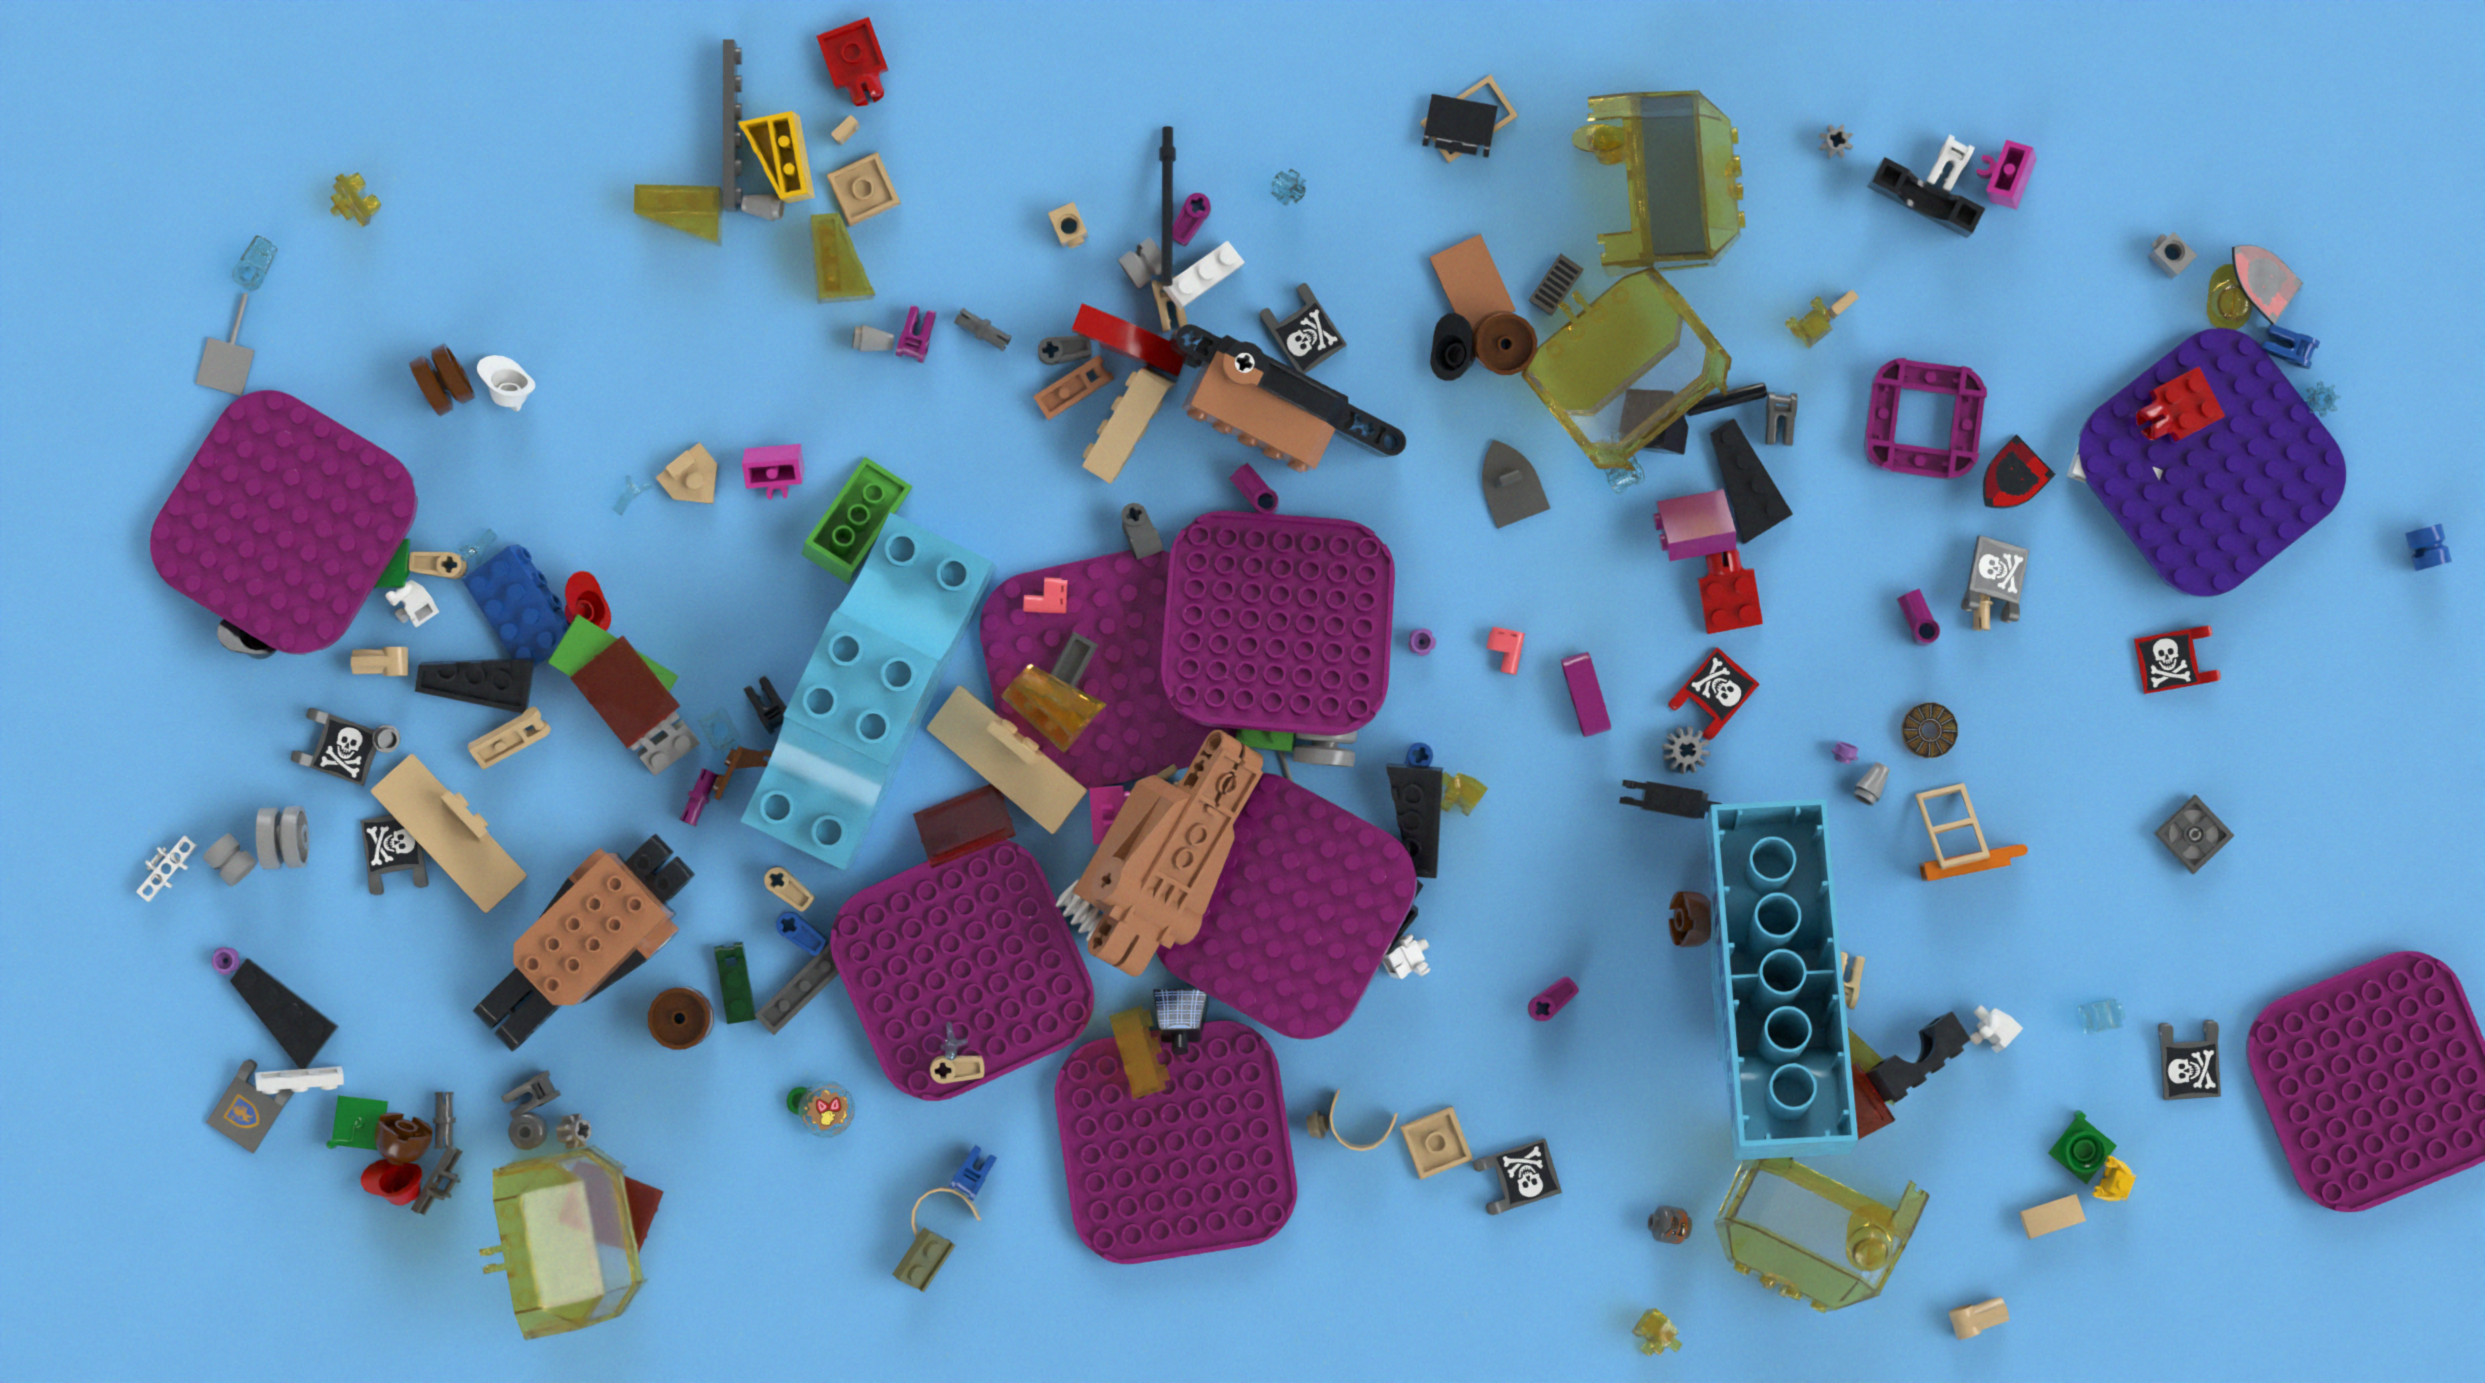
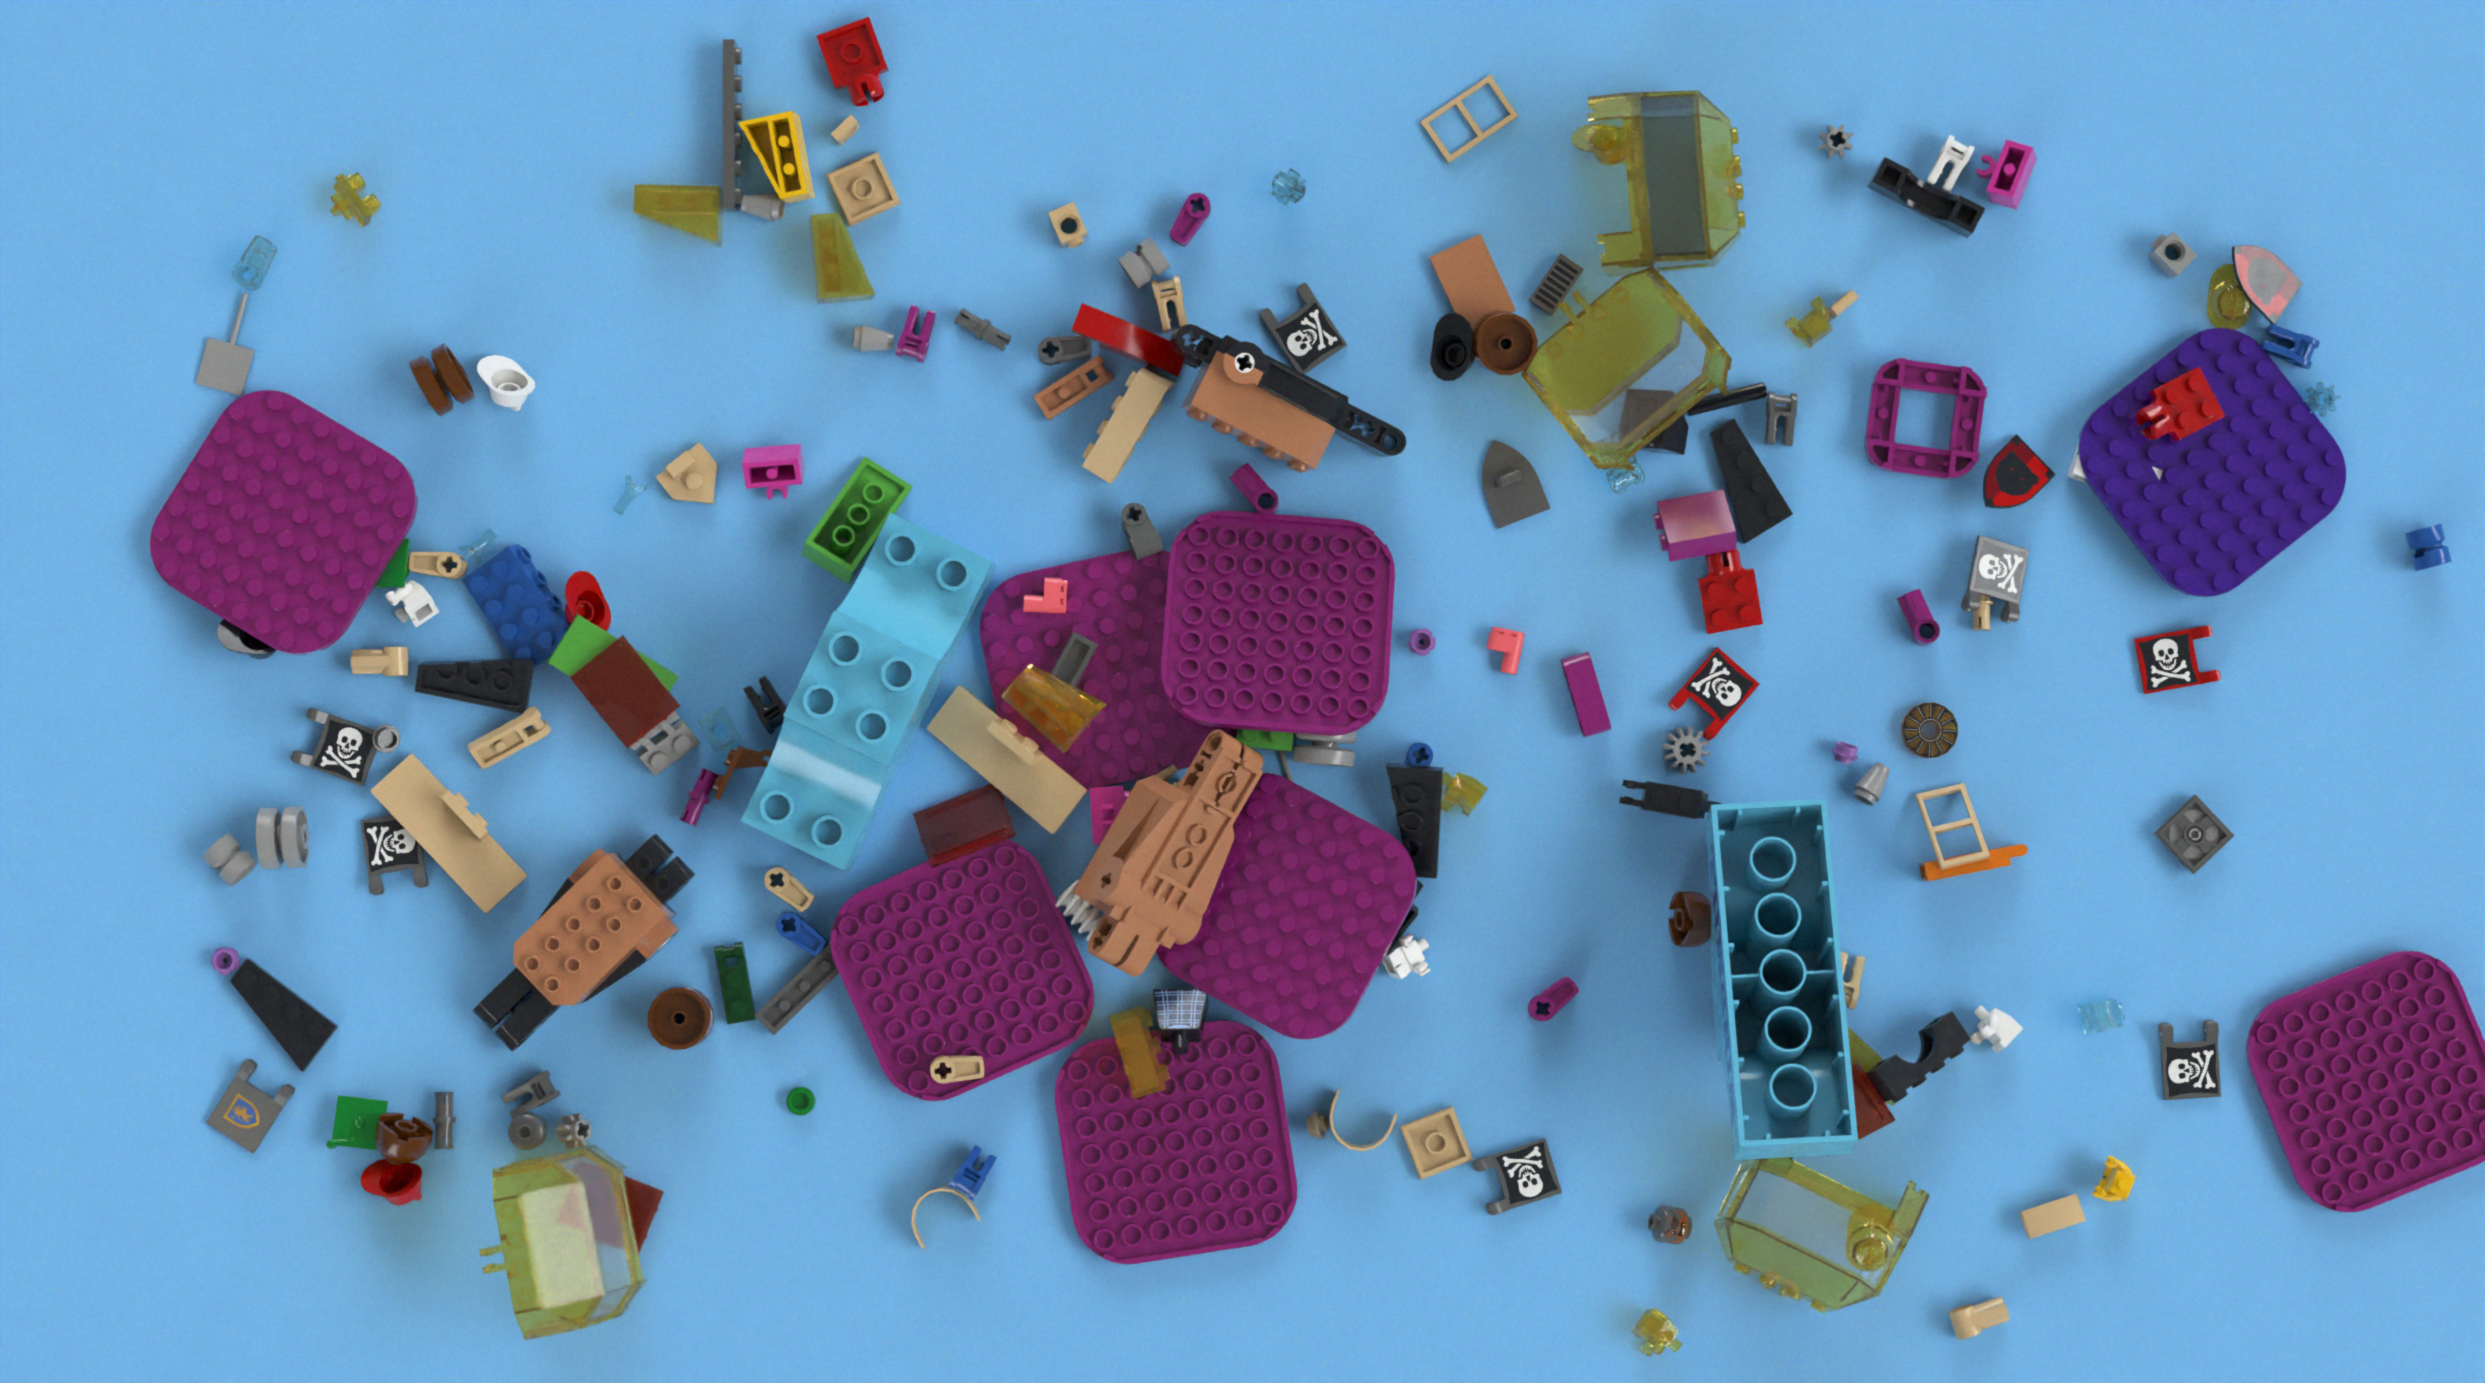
white piece [136,836,198,902] -> none
white plate [255,1066,344,1094] -> none
dark grey piece [411,1146,462,1215] -> none
tile [798,1081,855,1138] -> none
olive plate [892,1227,956,1292] -> none
clear light blue bar [941,1022,967,1061] -> none
black bar [1159,126,1176,286] -> none
white plate [1163,241,1245,310] -> none
black piece [1422,94,1498,158] -> none
green hat [2048,1110,2117,1184] -> none

